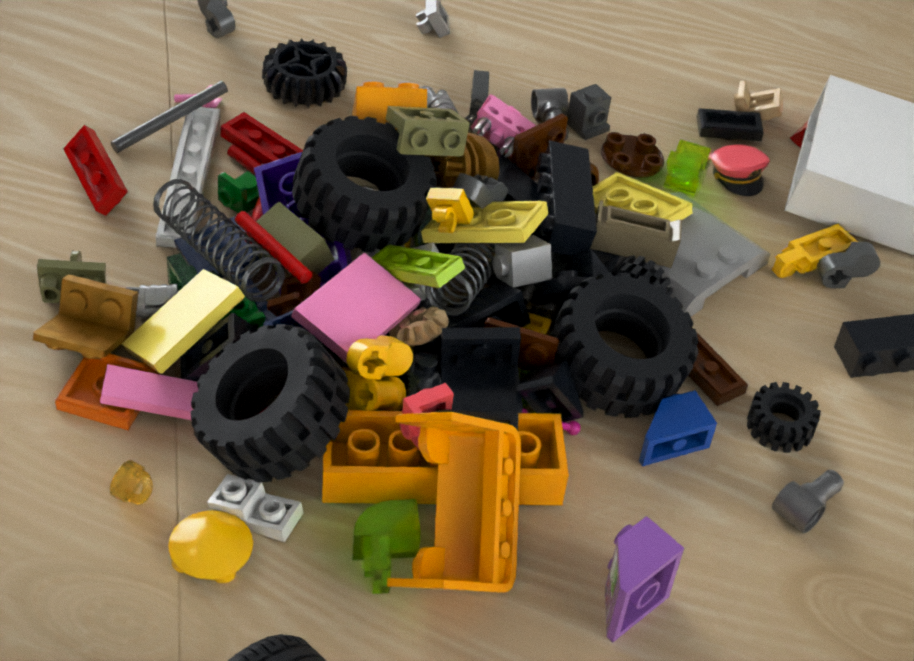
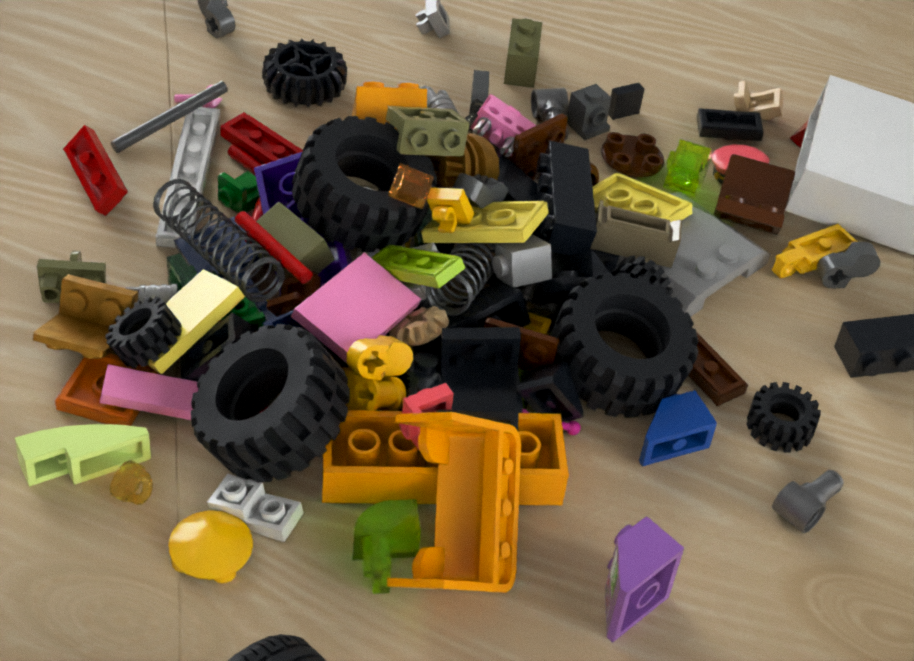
none -> yellowish green slope [15,424,151,486]
none -> black tyre [106,297,182,368]
none -> clear orange tile [388,163,434,209]
none -> olive brick [504,18,542,88]
none -> black tile [608,82,644,120]
none -> reddish brown bracket [714,154,795,235]

